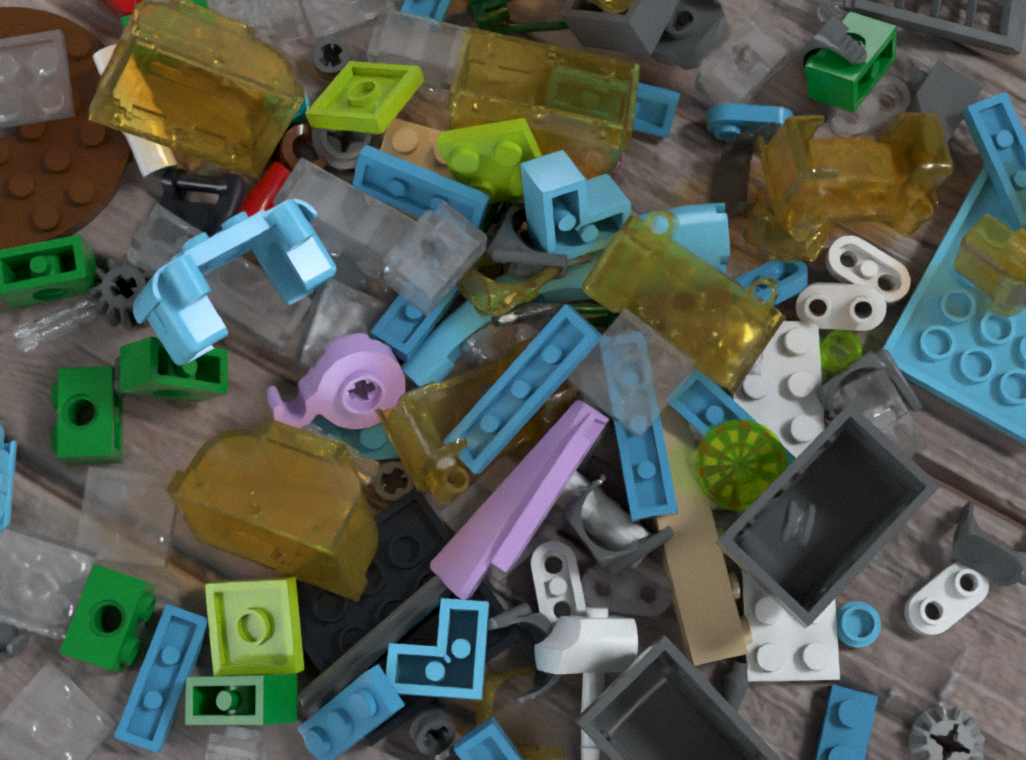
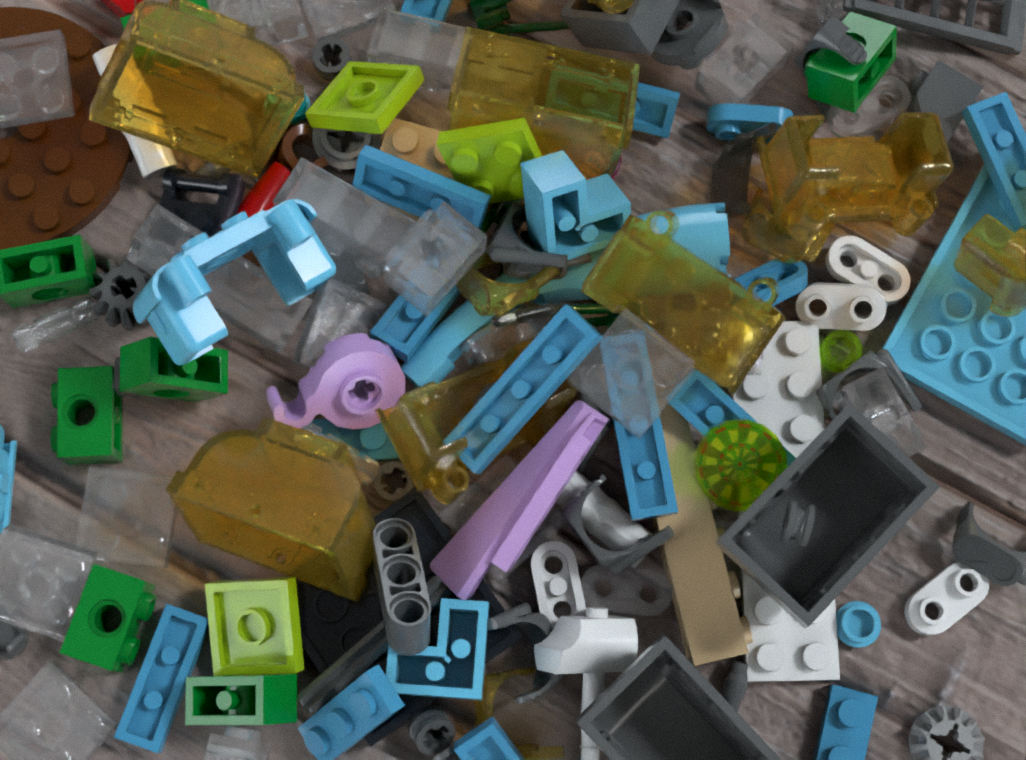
none -> dark grey beam [373,518,431,655]

